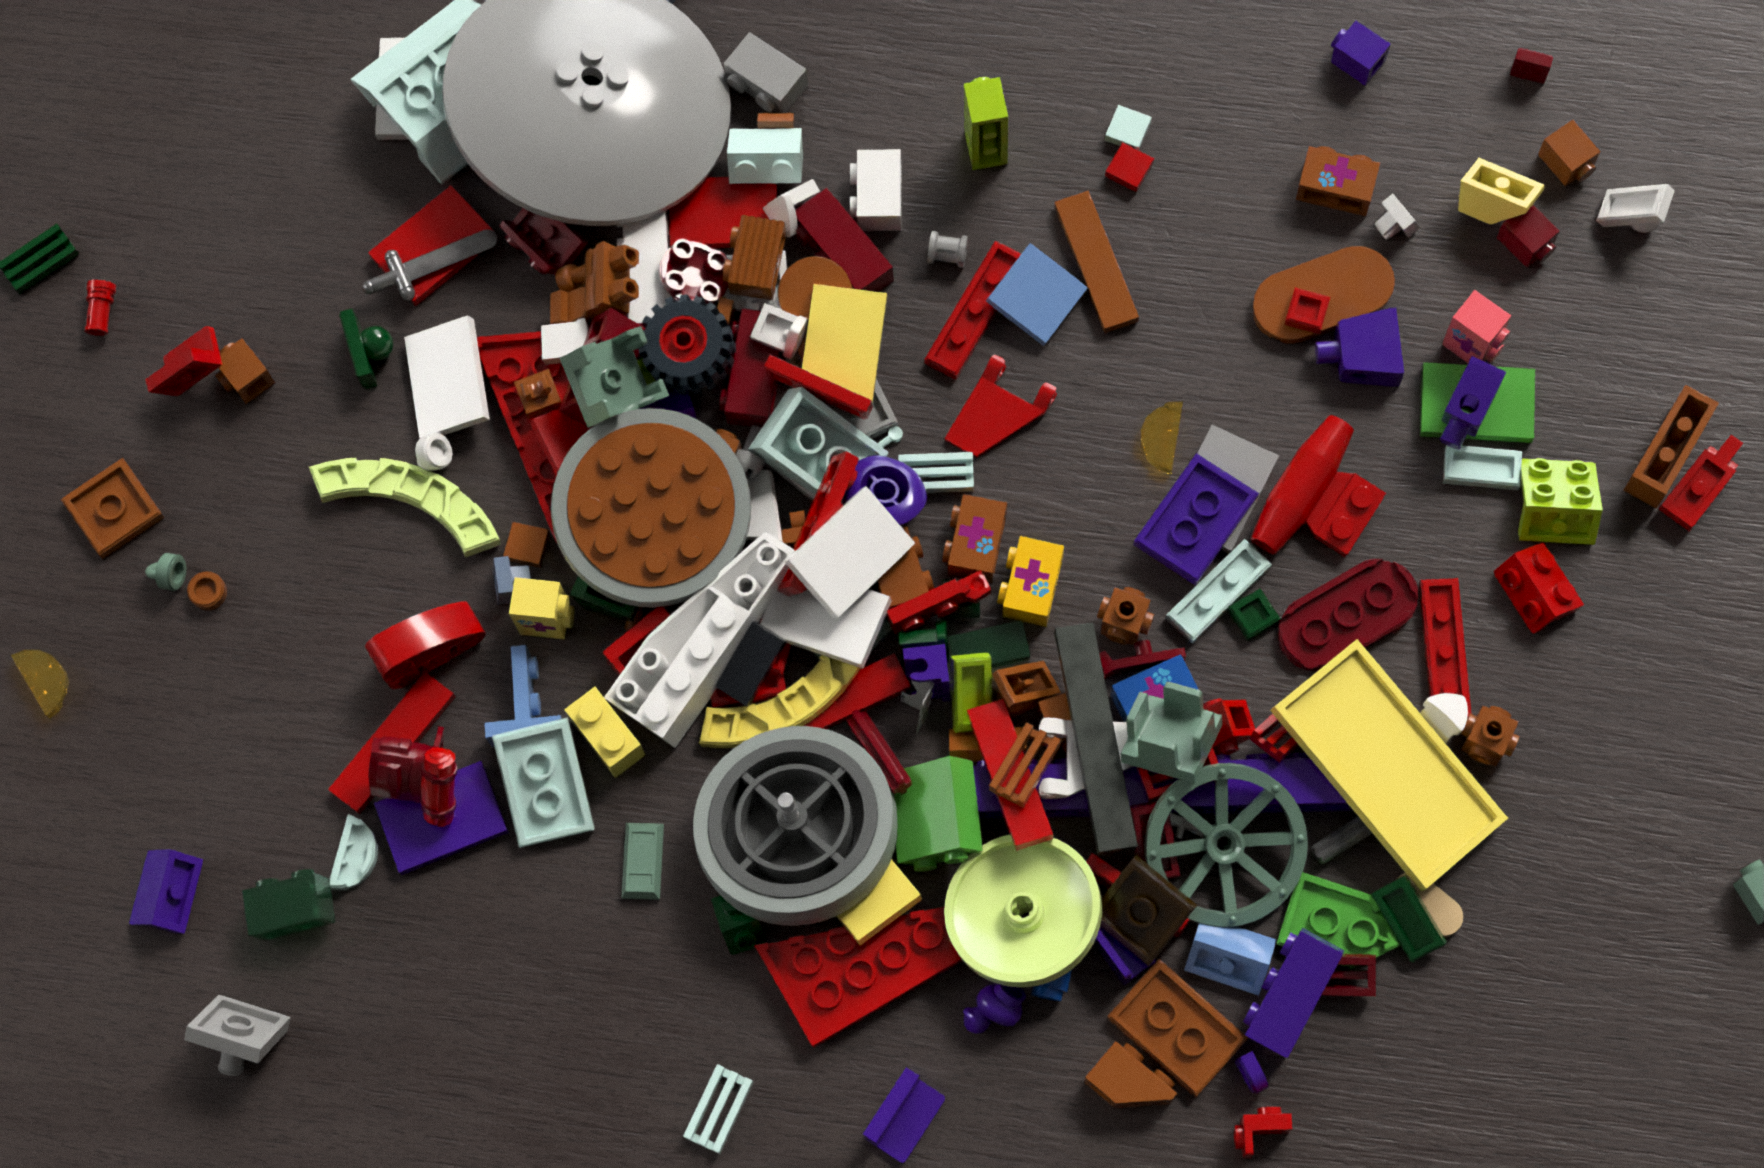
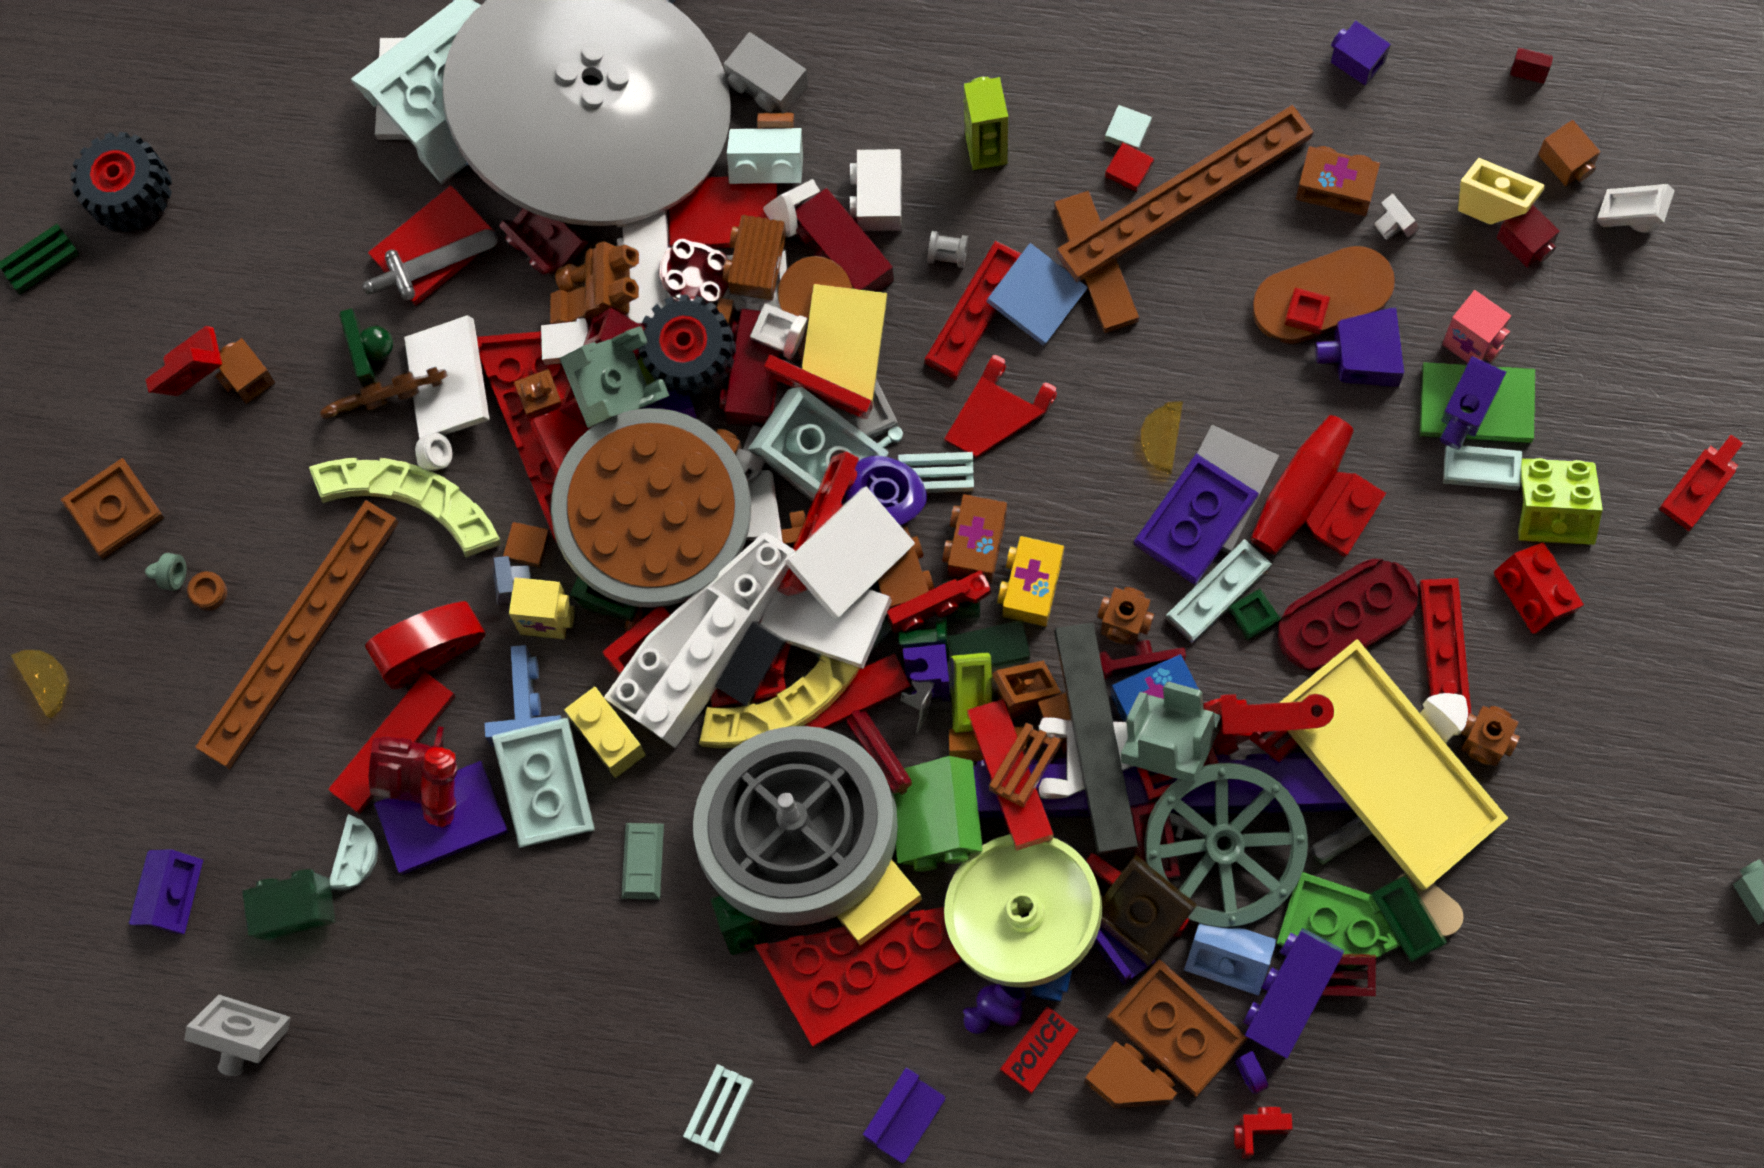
red pin [84,280,117,336] -> none
dark orange brick [1623,385,1719,509] -> none
none -> black wheel [70,132,172,232]
none -> dark orange plate [195,500,399,770]
none -> reddish brown piece [320,366,448,419]
none -> red tile [1000,1006,1079,1095]
none -> dark orange plate [1056,105,1314,283]
none -> red leg [1220,694,1334,734]

